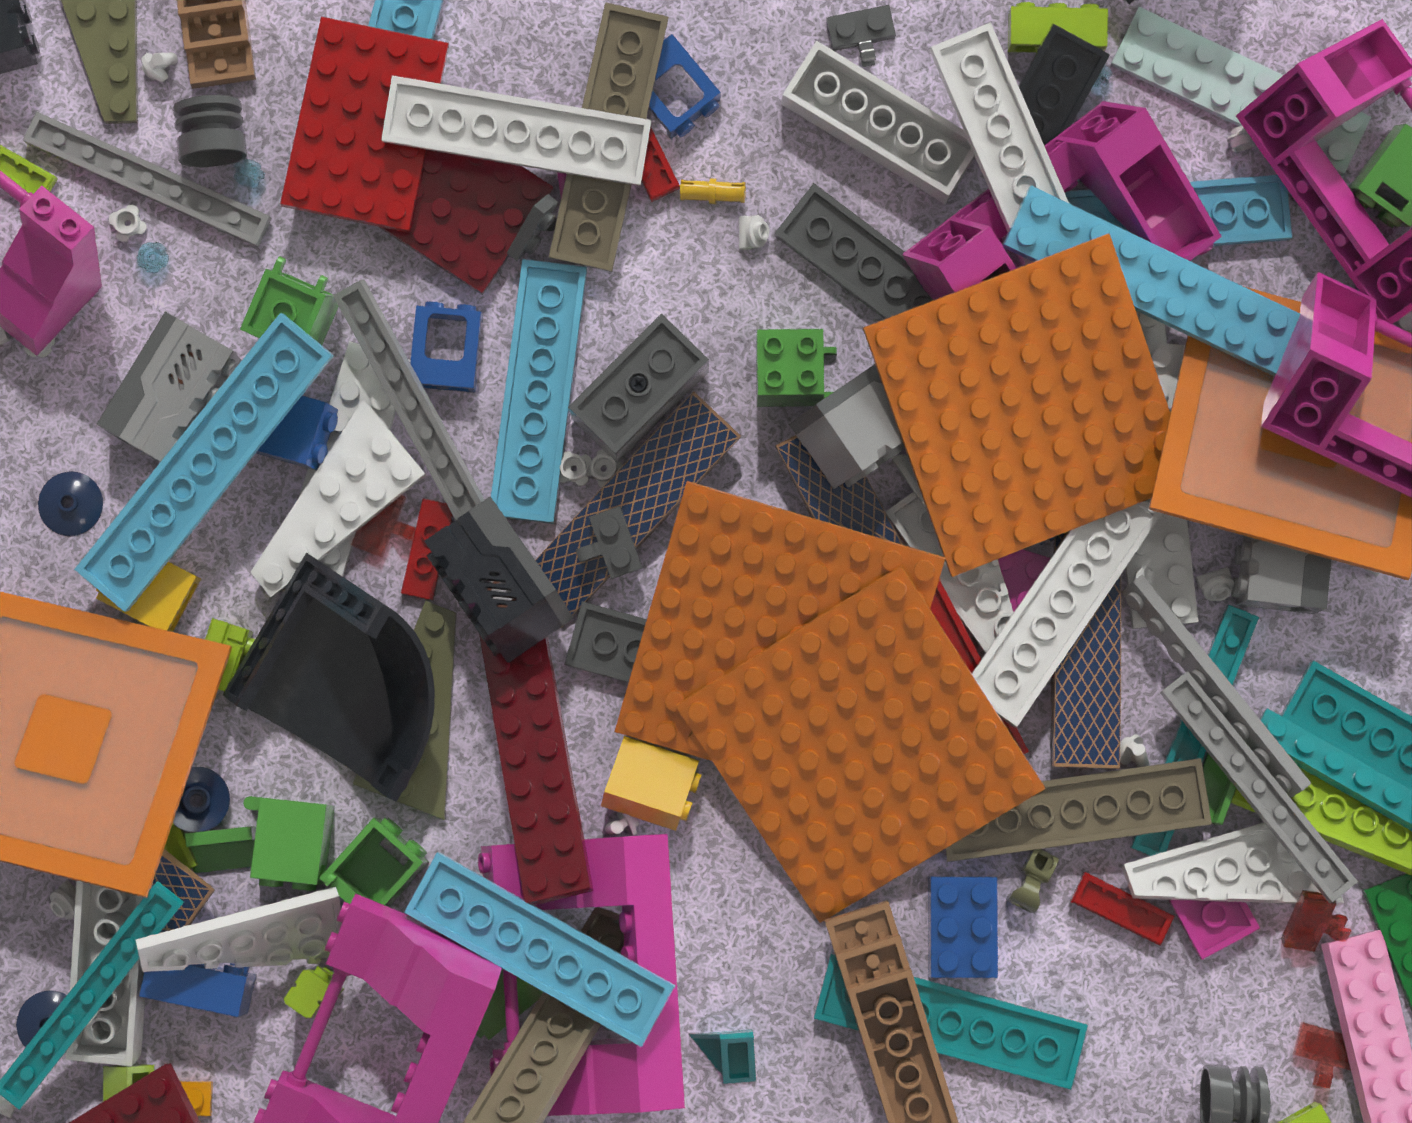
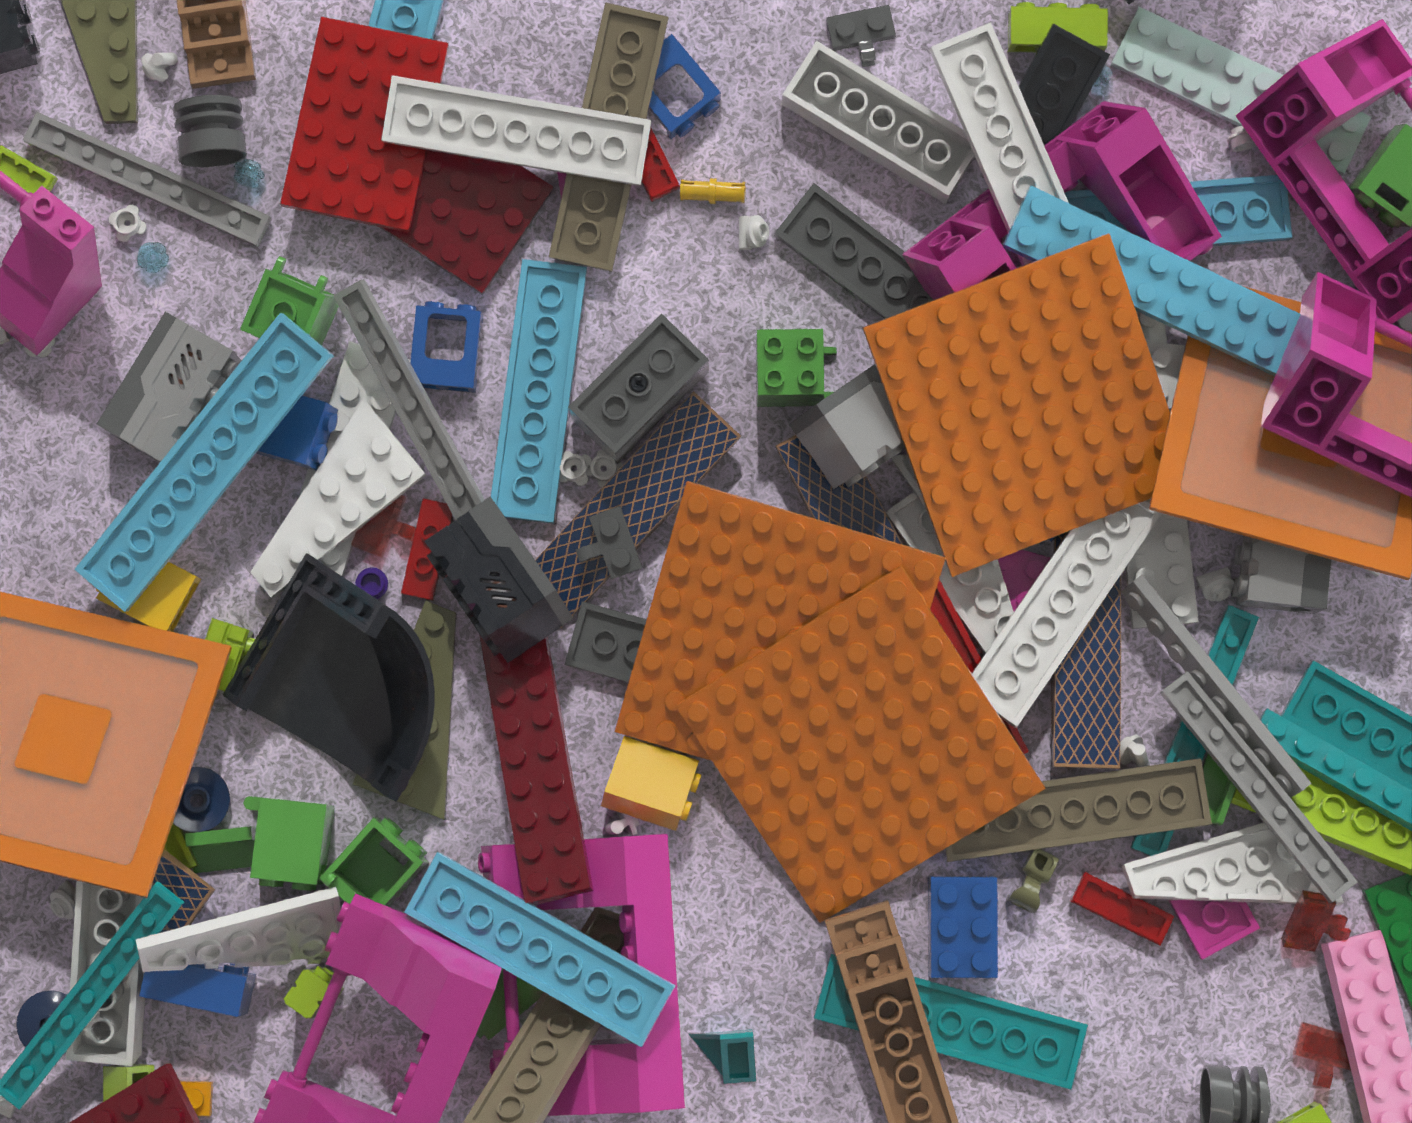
dark blue dish [38,471,103,536] -> none
dark grey plate [506,195,558,261] -> none
none -> dark purple plate [355,567,388,599]

